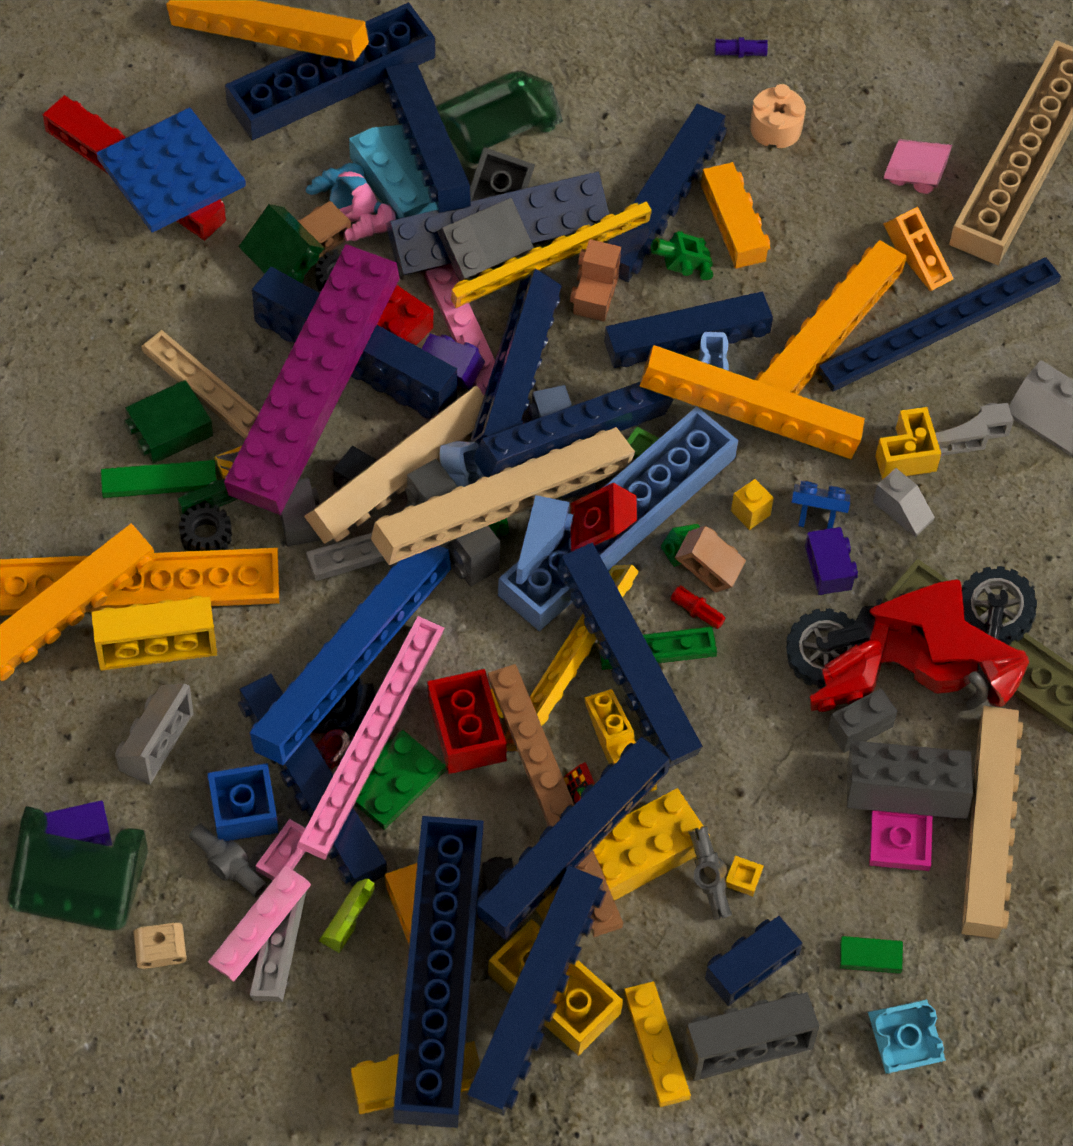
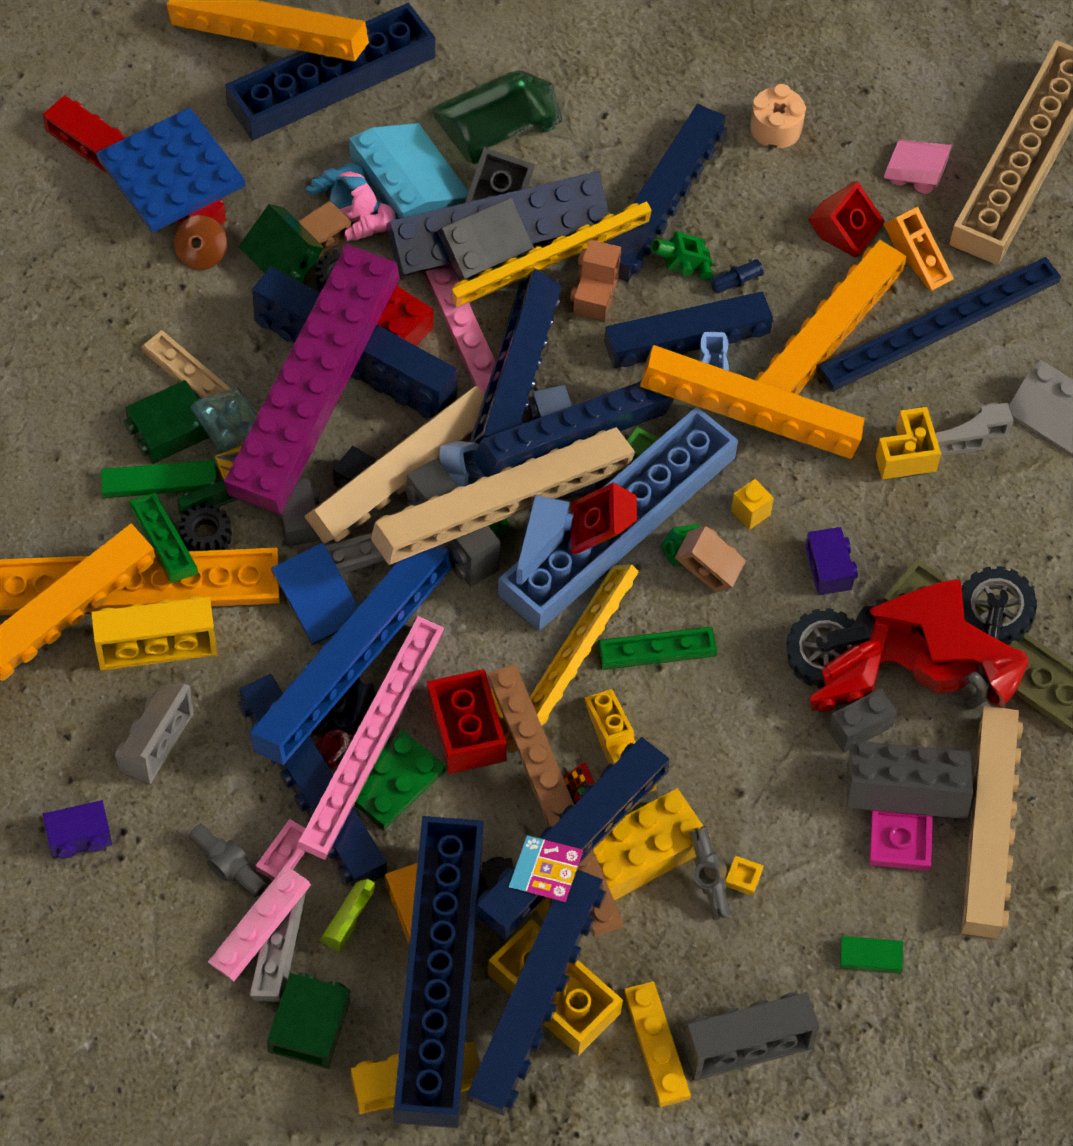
clear green windscreen [8,806,148,931] -> none
tan piece [133,923,187,969] -> none
blue brick [208,763,278,842] -> none
dark blue brick [383,62,471,213] -> none
dark purple brick [422,333,485,390] -> none
dark blue brick [557,542,703,768] -> none
red axle [671,585,726,629] -> none
light orange brick [701,162,771,269] -> none
dark blue brick [705,916,803,1006] -> none
dark purple pin [714,37,768,58] -> none
blue plate [791,481,850,529] -> none
medium azure slope [868,999,946,1074] -> none
light grey slope [873,468,935,537] -> none
none -> green tile [129,493,198,583]
none -> dark orange dish [174,215,227,270]
none -> clear light blue plate [191,387,258,452]
none -> dark green brick [267,973,351,1069]
none -> blue tile [271,543,358,645]
none -> sticker [509,835,583,902]
none -> dark blue axle [710,259,764,293]
none -> red slope [808,181,885,257]

